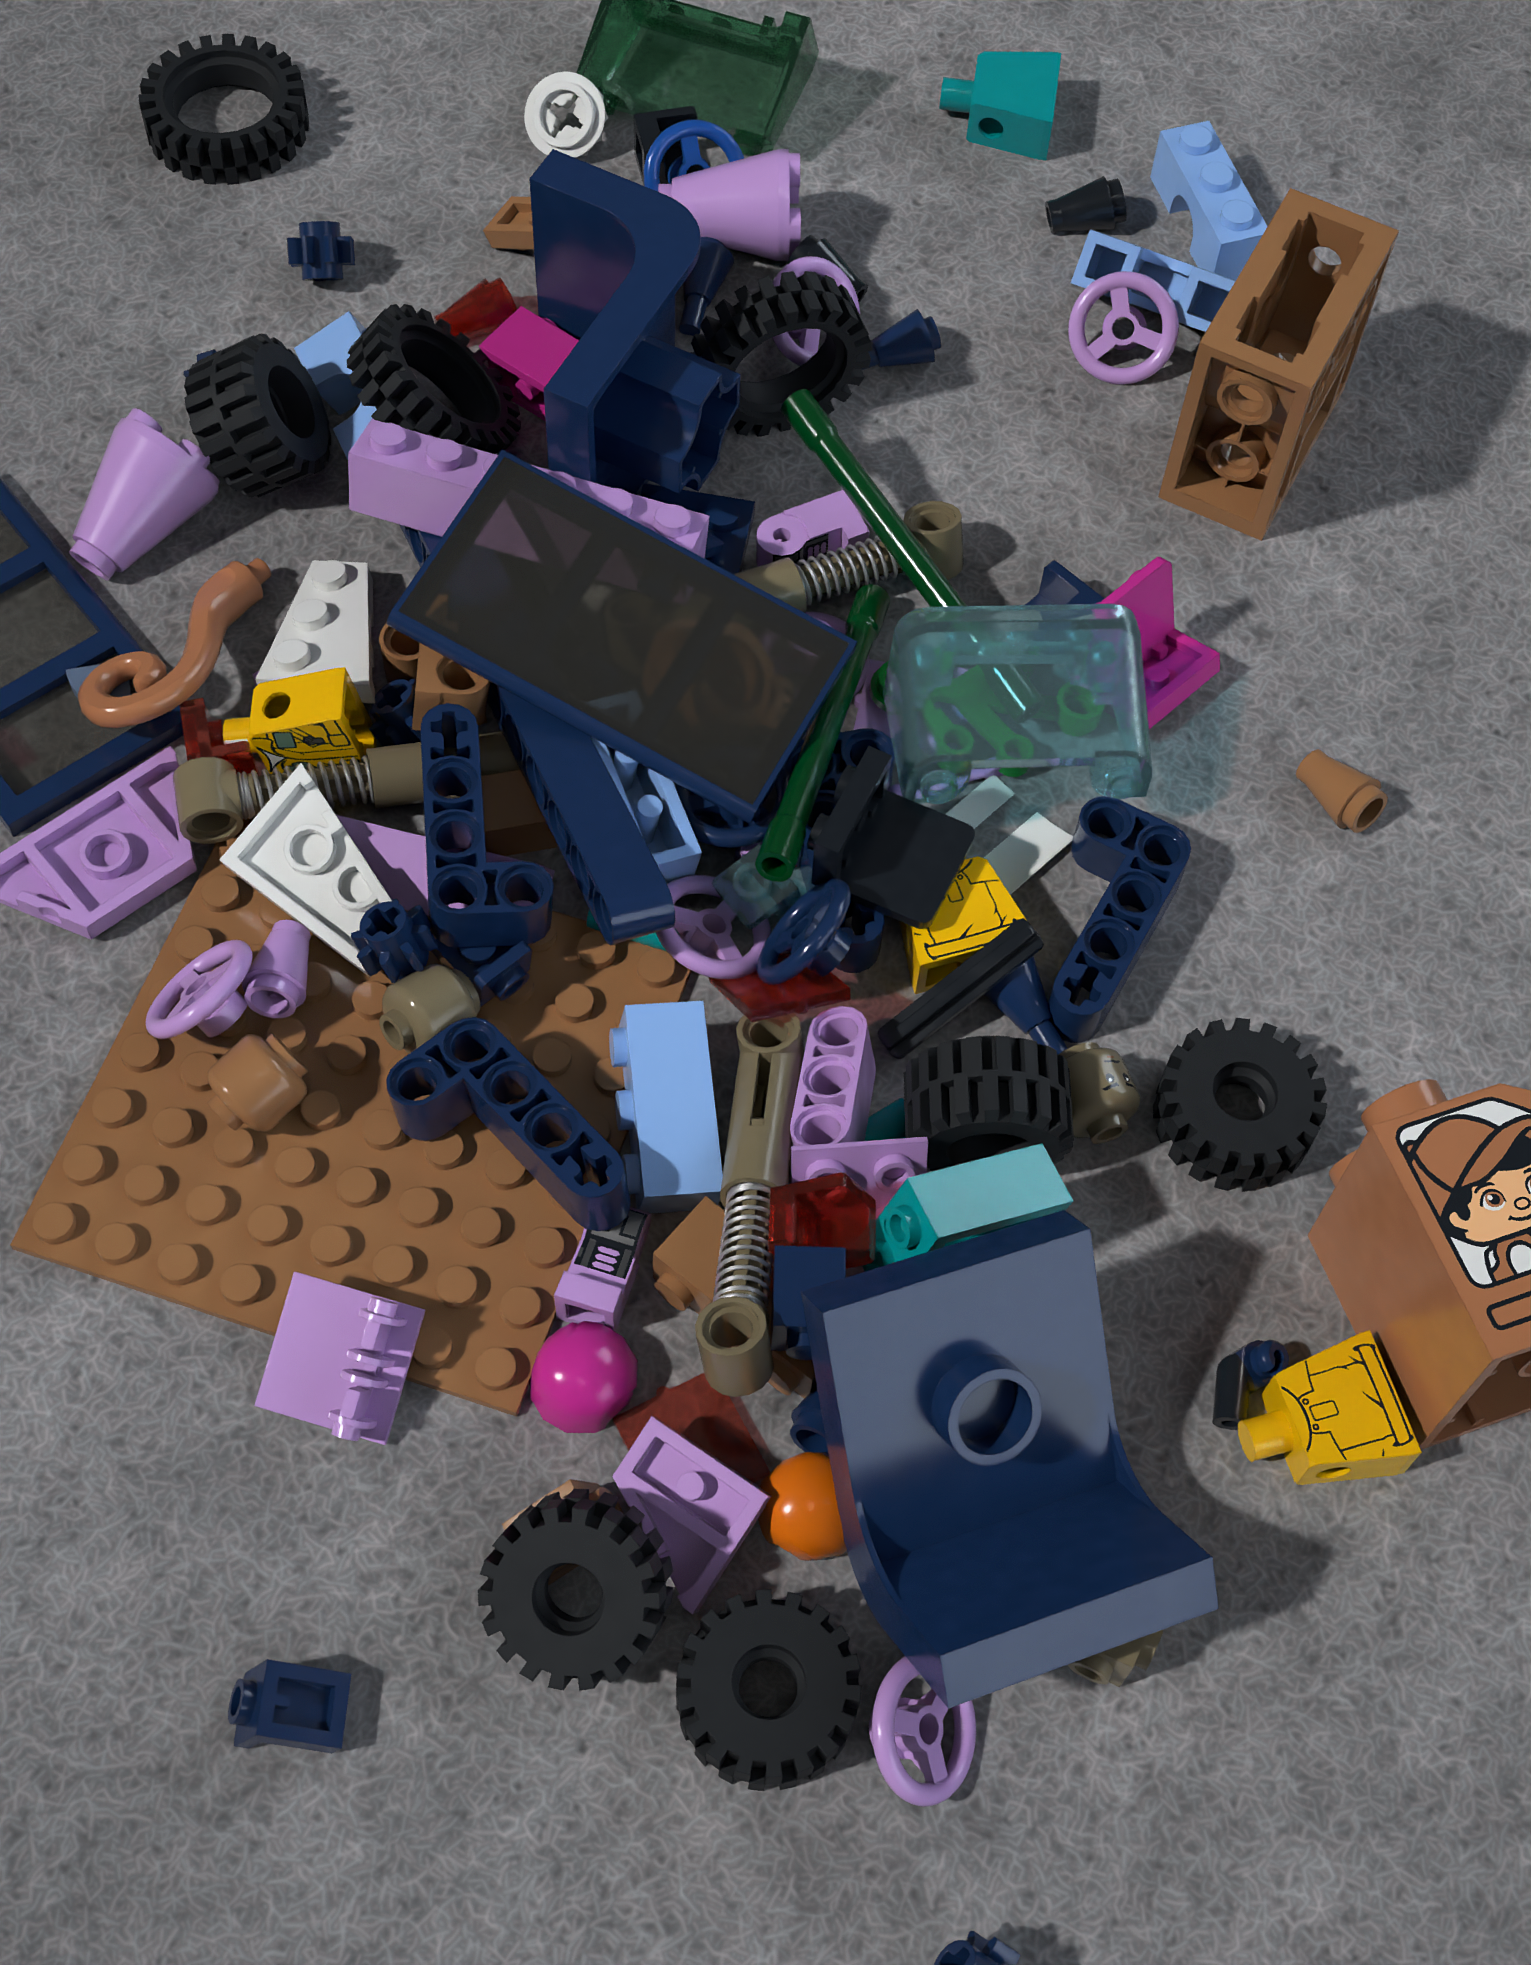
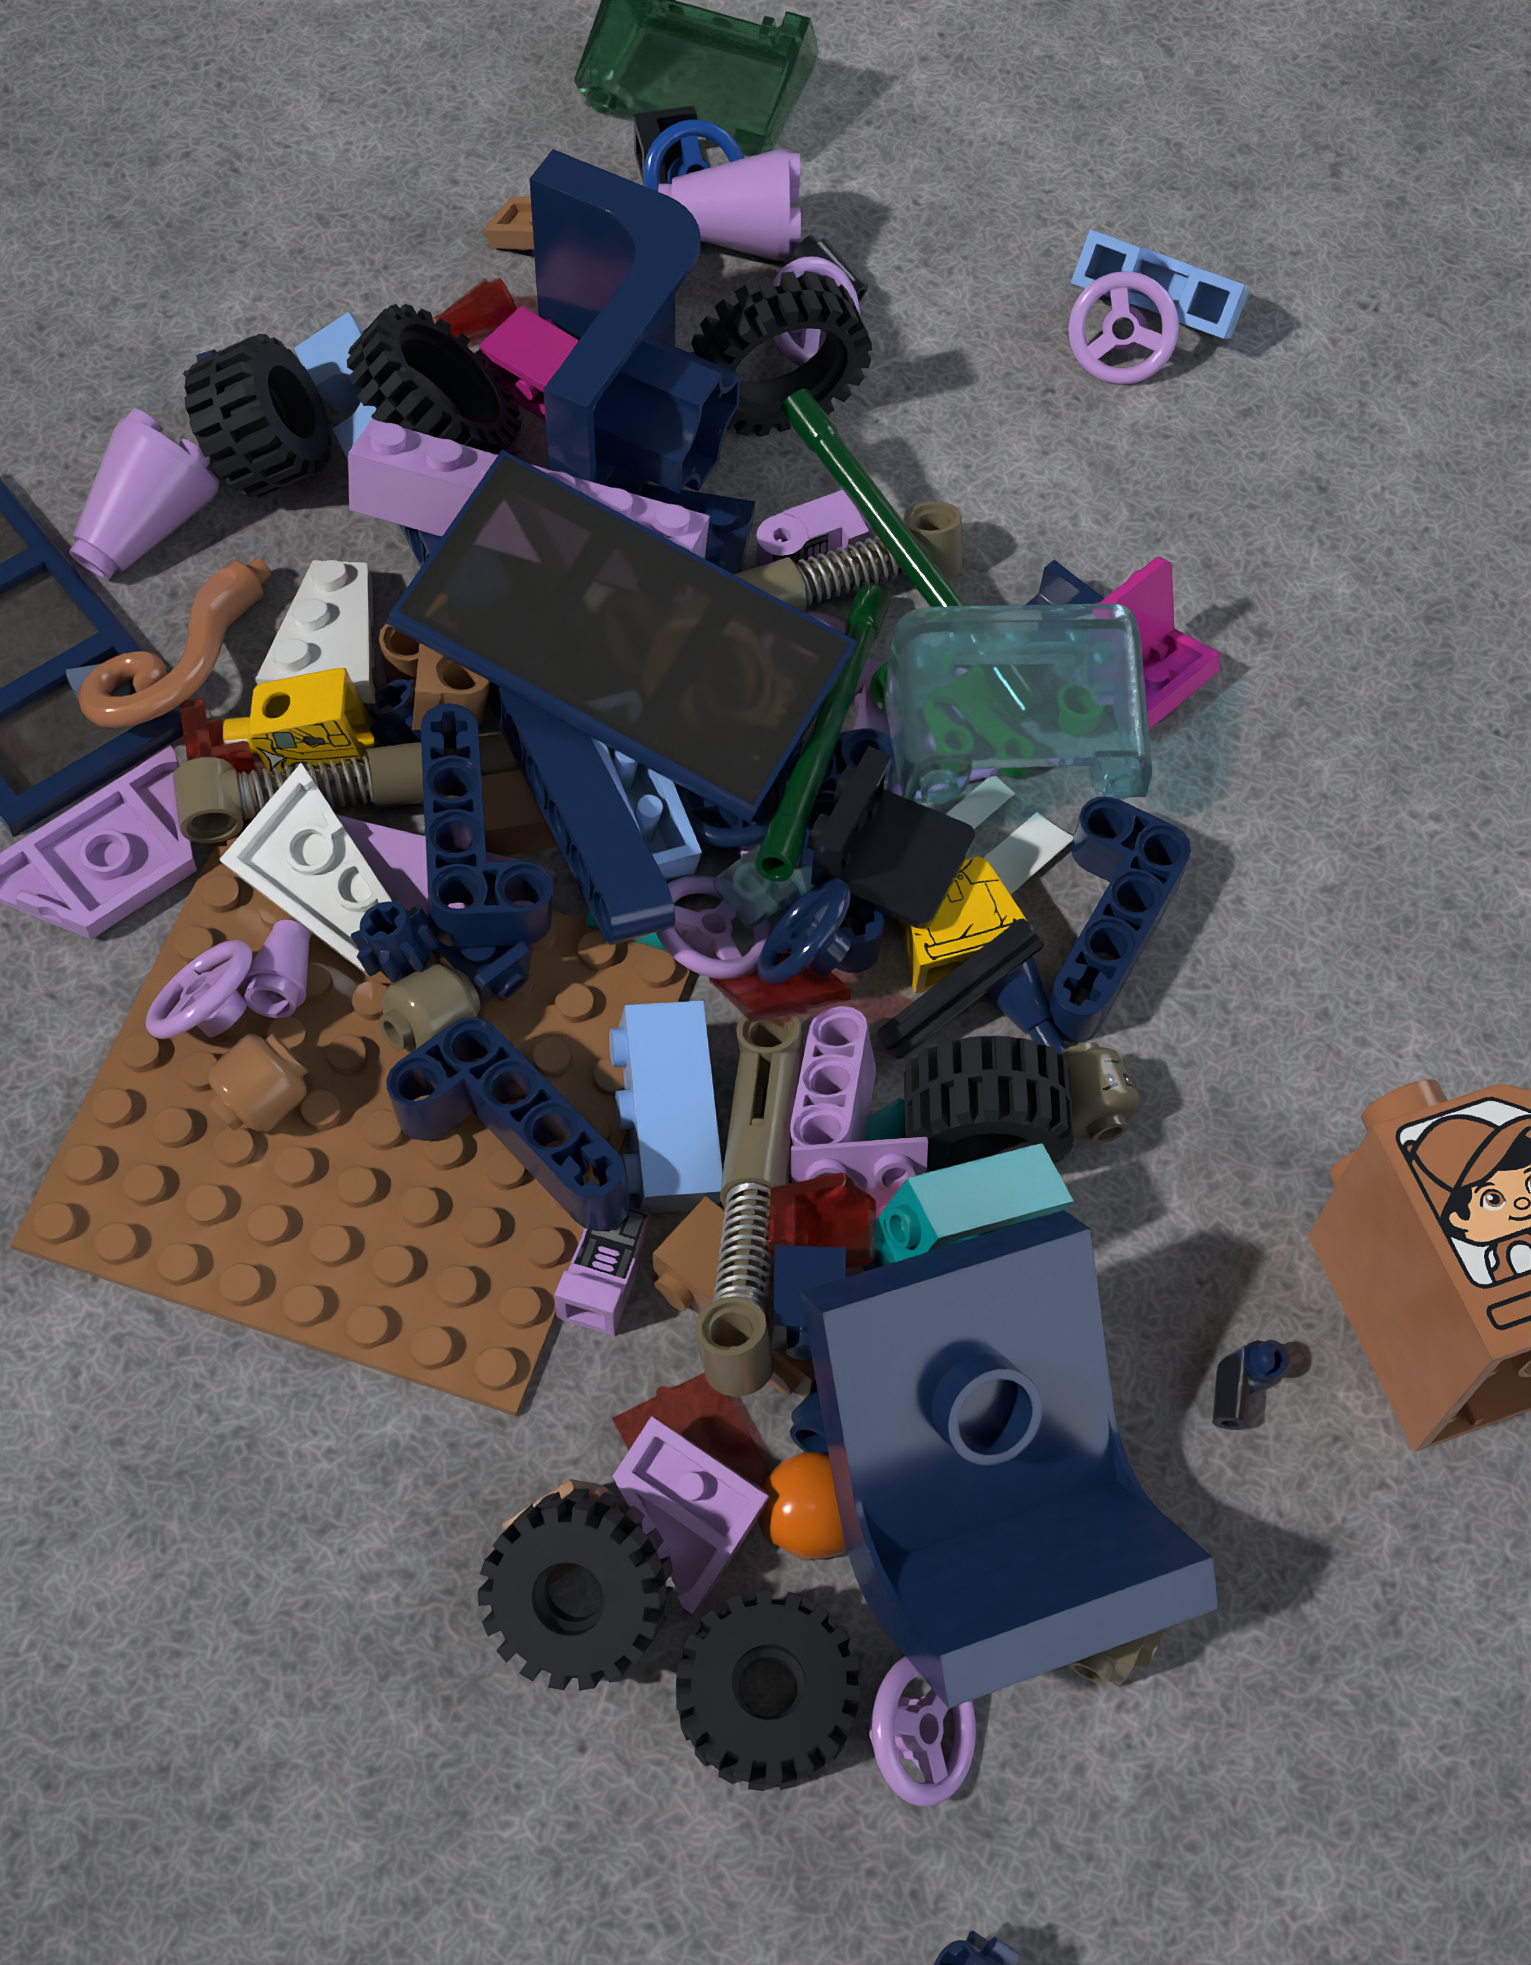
black tyre [138,34,309,185] -> none
dark blue bracket [228,1659,352,1754] -> none
lavender hinge [254,1272,425,1445] -> none
dark blue gear [287,221,355,281] -> none
white gear [524,72,608,158] -> none
dark pink hair [530,1321,638,1433] -> none
dark blue cone [679,237,734,336] -> none
dark blue cone [861,309,941,370] -> none
teal torso [939,51,1062,161] -> none
black cone [1045,176,1127,233] -> none
light blue arch [1150,121,1268,281] -> none
black tyre [1153,1018,1327,1192] -> none
medium nougat piece [1158,188,1399,541] -> none
yellow torso [1238,1330,1422,1485] -> none
medium nougat cone [1296,749,1388,833] -> none

